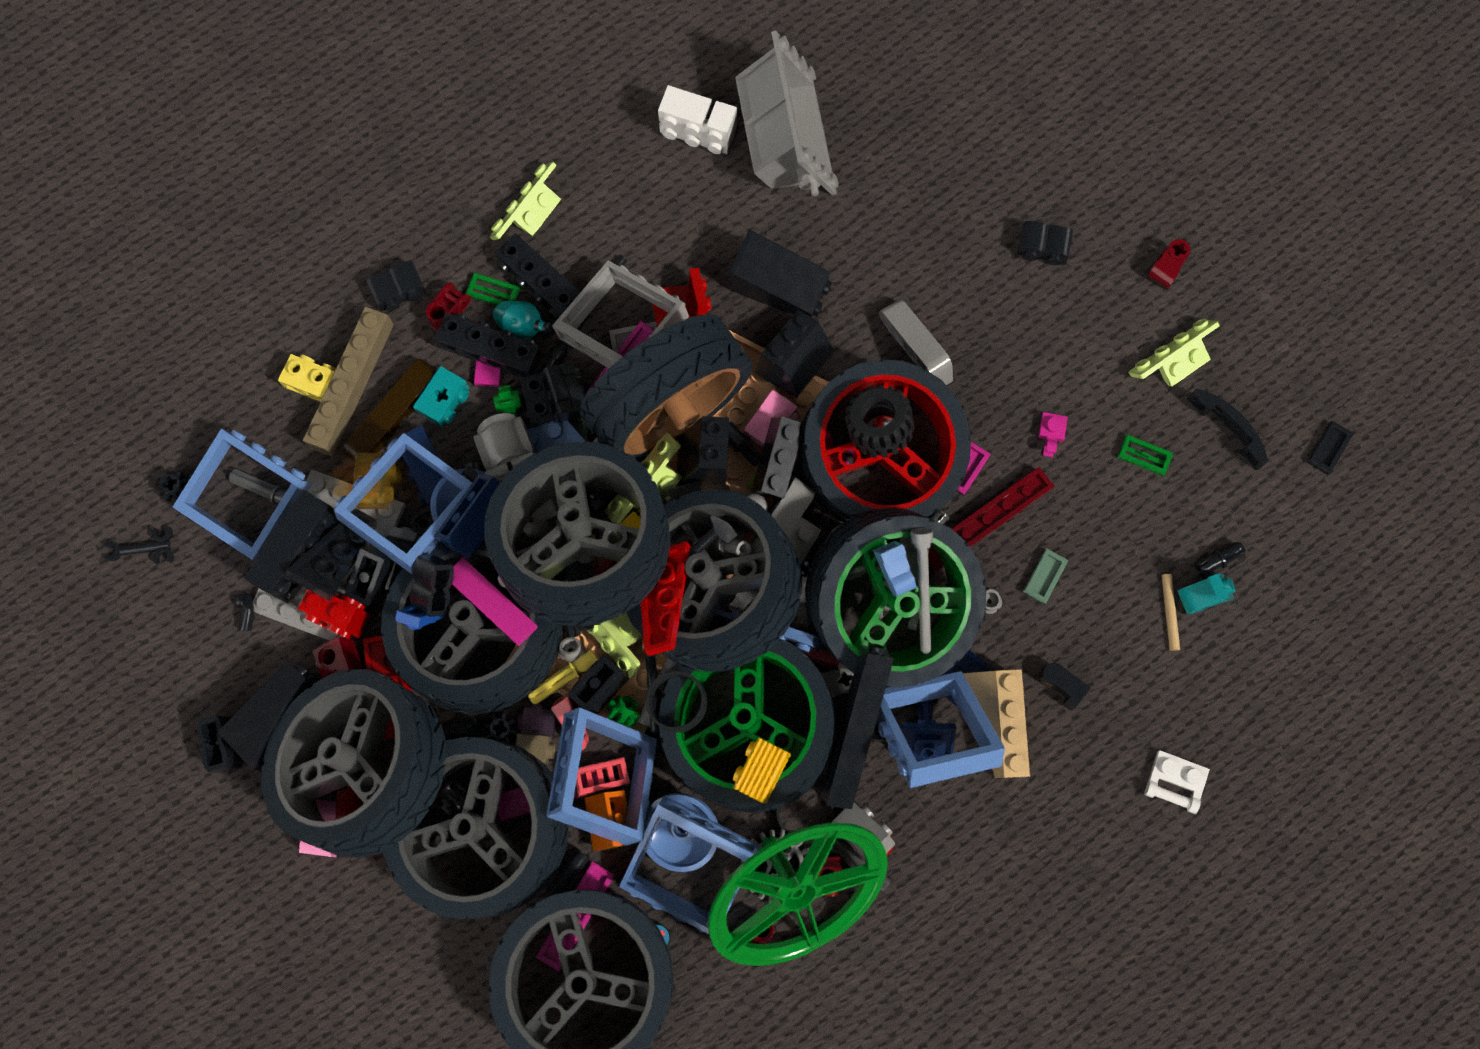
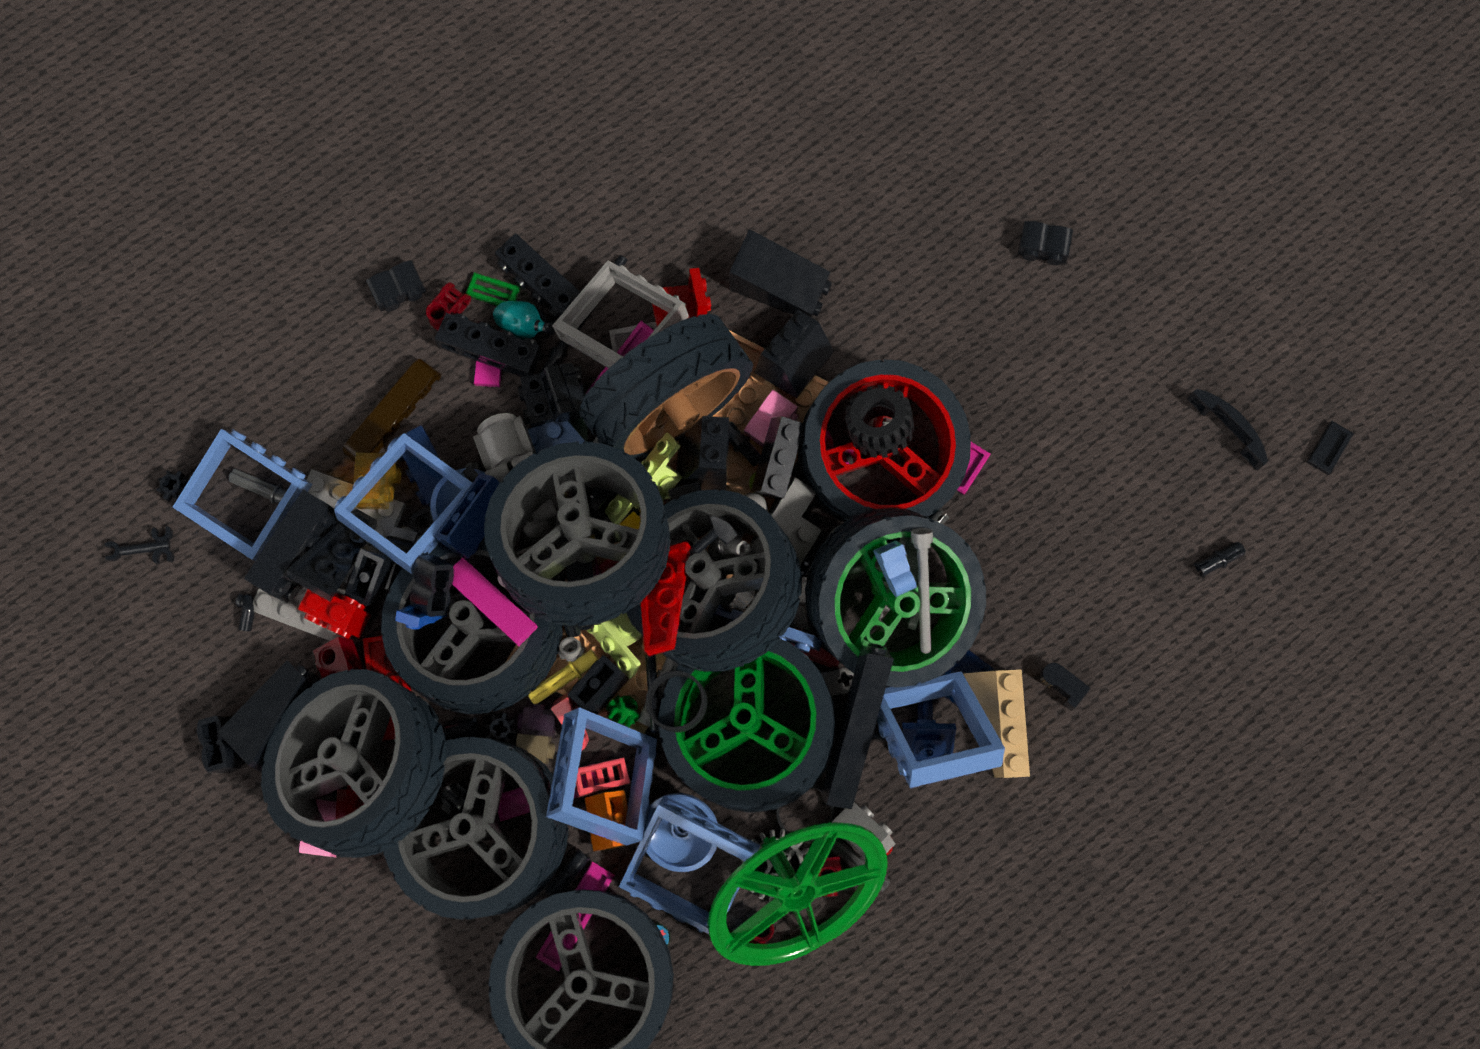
light yellow brick [278,354,336,402] -> none
dark tan brick [303,307,394,457] -> none
teal brick [413,366,470,428] -> none
yellowish green bracket [490,162,561,240] -> none
green gear [493,385,522,416] -> none
white piece [658,85,737,154] -> none
yellow brick [733,737,791,804] -> none
light grey piece [735,30,839,196] -> none
light grey beam [879,299,953,385] -> none
dark red plate [928,467,1055,574] -> none
light grey plate [985,589,1002,614] -> none
sand green tile [1022,548,1069,605] -> none
dark pink plate [1038,412,1068,458] -> none
green tile [1117,434,1173,477] -> none
yellowish green bracket [1129,319,1219,386] -> none
white plate [1144,750,1210,814] -> none
dark red piece [1147,239,1190,289] -> none
tan bar [1161,574,1180,651] -> none
teal pin [1177,573,1236,615] -> none

